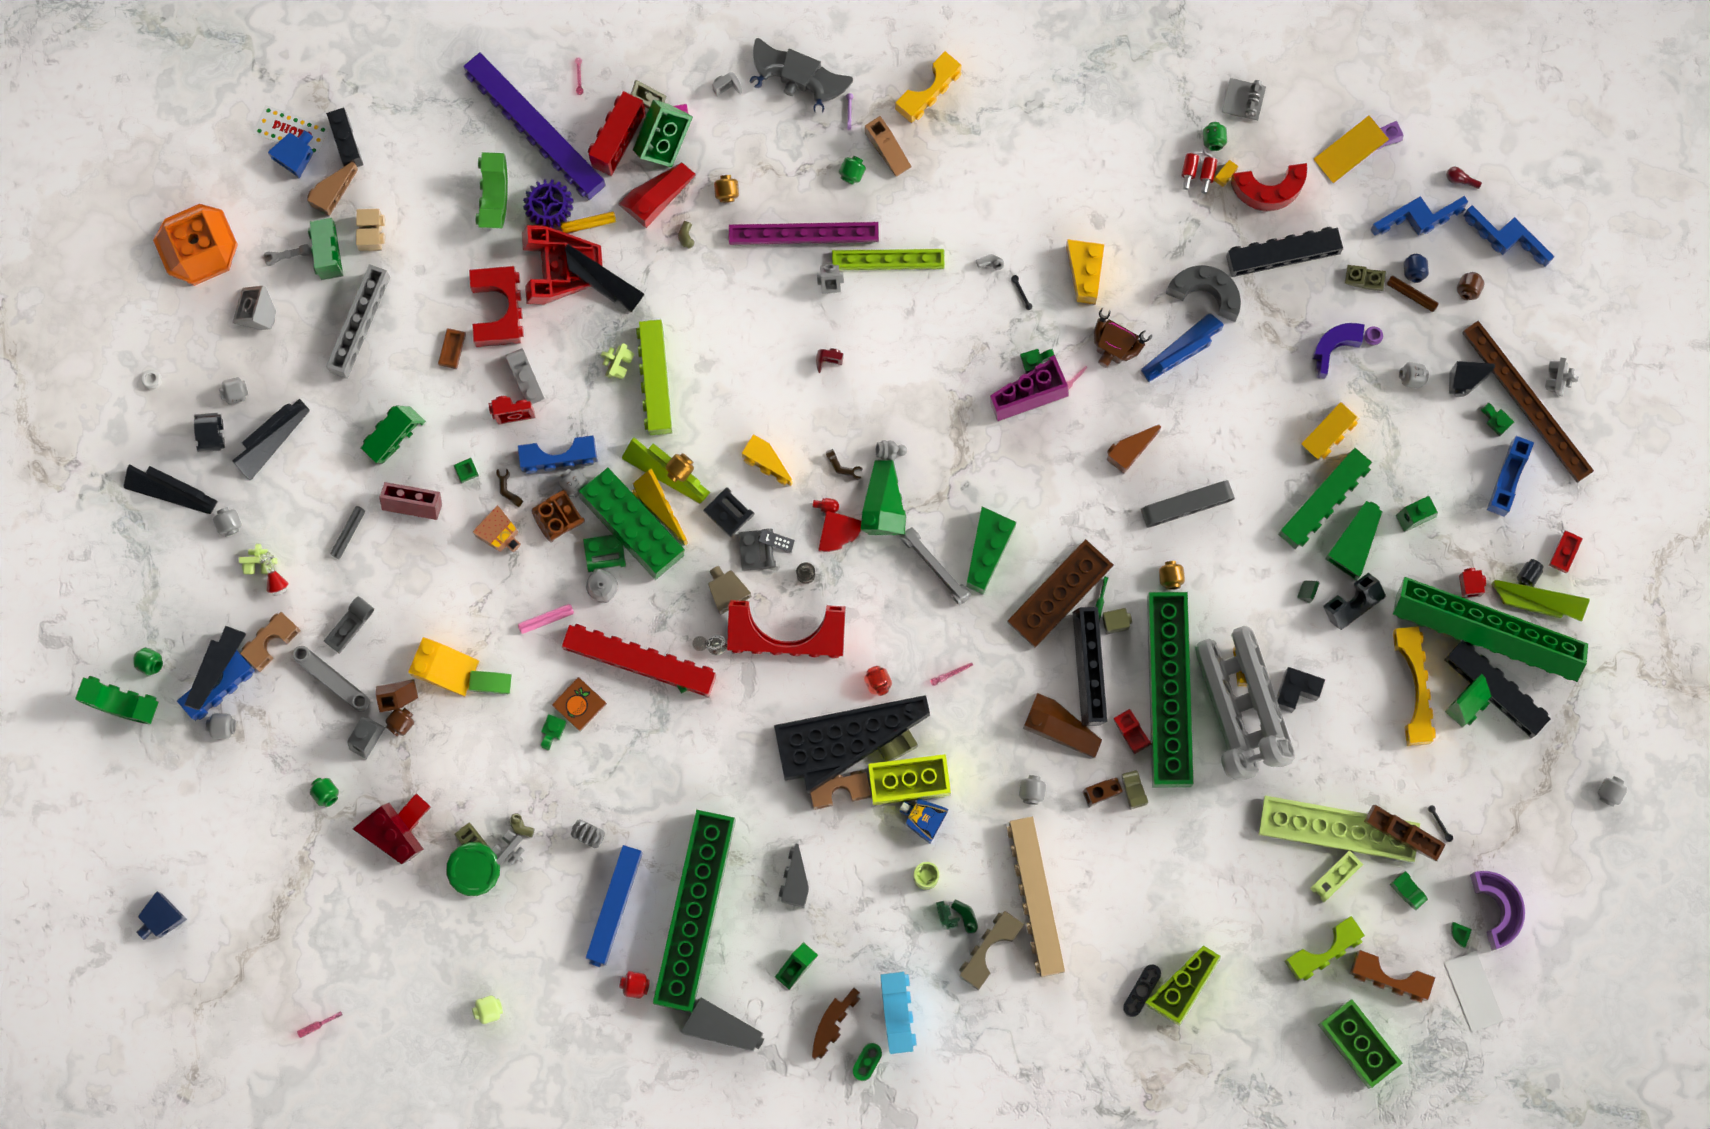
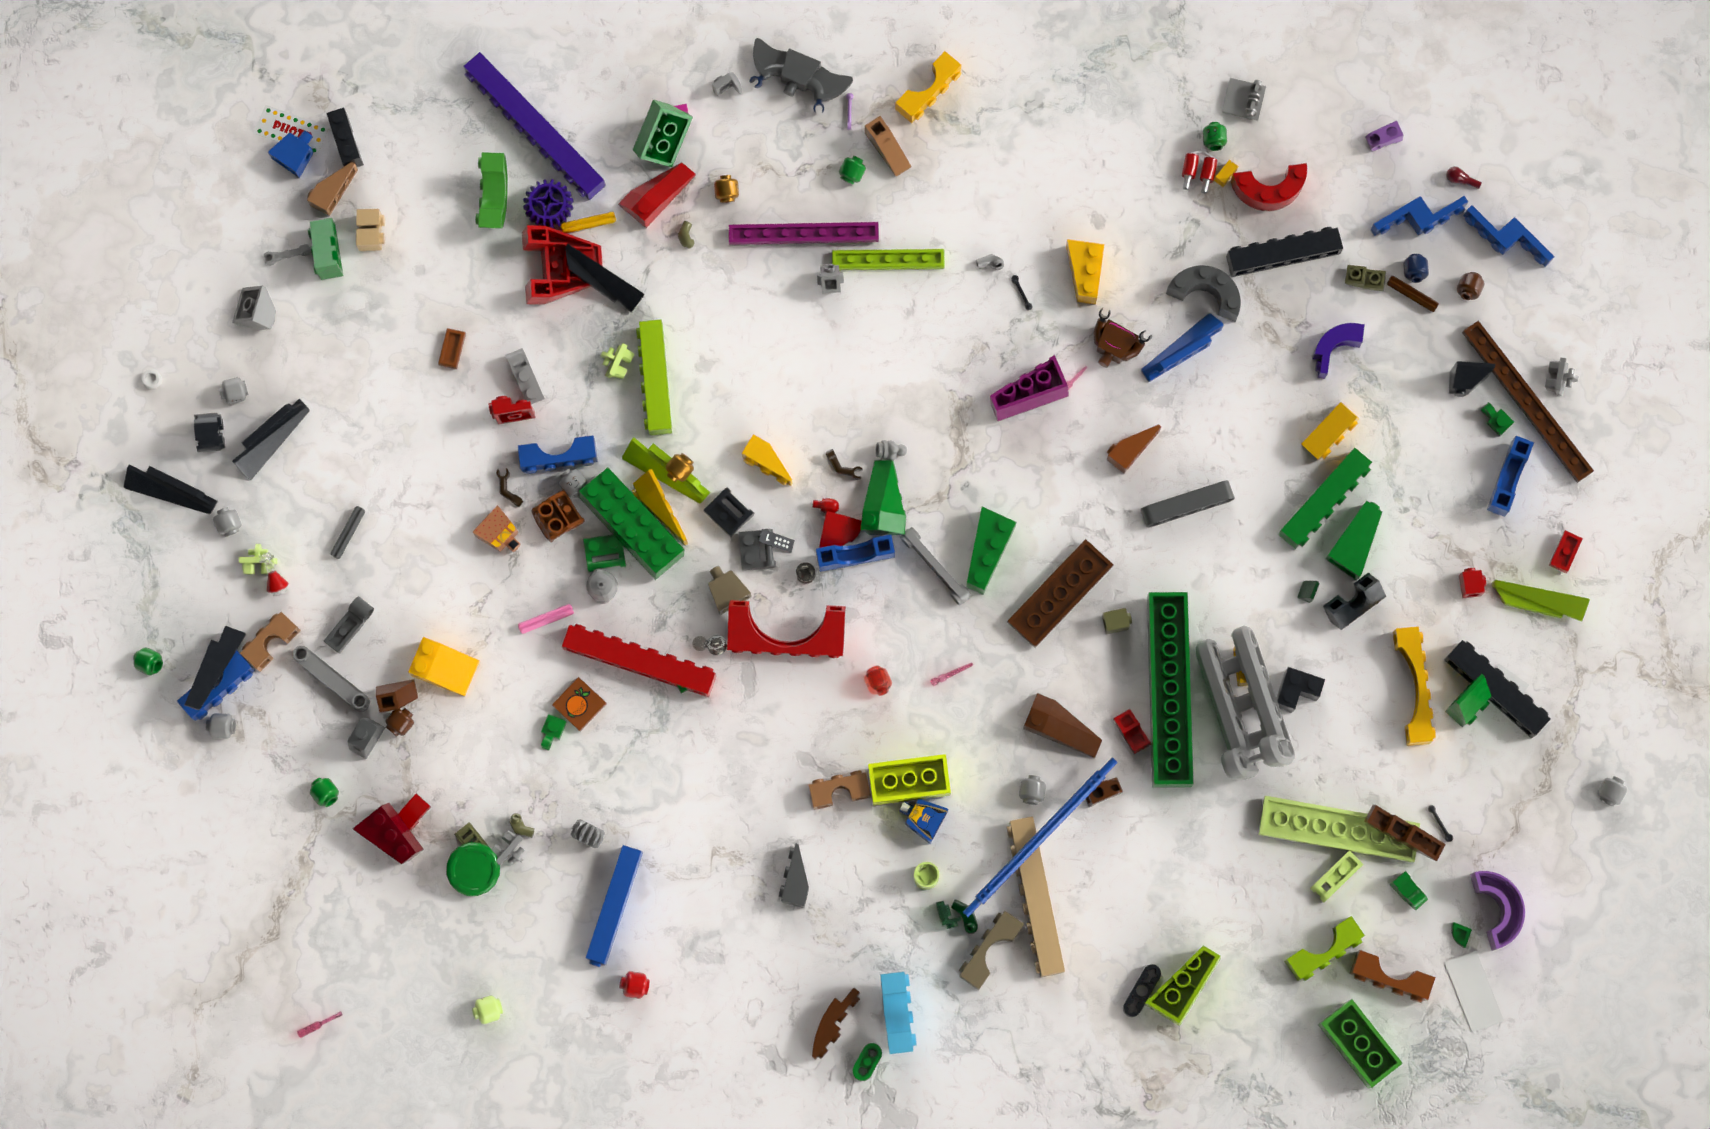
green brick [75,676,159,725] -> none
dark blue torso [136,891,187,940] -> none
orange piece [153,204,238,286] -> none
light grey brick [326,264,390,379] -> none
green wedge [360,405,426,463] -> none
dark red brick [379,482,442,520] -> none
green tile [454,458,479,483] -> none
bright green slope [468,671,512,694] -> none
red arch [469,266,524,347] -> none
clear pink hinge [575,57,584,95] -> none
red brick [588,91,646,177] -> none
olive slope [631,80,667,109] -> none
green brick [653,809,736,1013] -> none
dark grey slope [681,997,764,1051] -> none
black wing [774,695,930,794] -> none
green slope [775,942,818,990] -> none
dark red plate [816,348,844,373] -> none
olive leg [879,730,918,762] -> none
green plate [1020,349,1054,373] -> none
black brick [1072,607,1107,726] -> none
green piece [1095,576,1109,622] -> none
olive leg [1121,770,1149,810] -> none
pearl gold head [1159,561,1185,590] -> none
yellow sticker [1314,115,1389,183] -> none
medium lavender plate [1364,326,1383,345] -> none
green brick [1393,577,1588,682] -> none
green torso [1395,496,1438,532] -> none
light grey head [1399,362,1429,388] -> none
black brick [1517,559,1544,587] -> none
none -> blue arch [816,535,895,572]
none -> blue axle [963,758,1118,917]

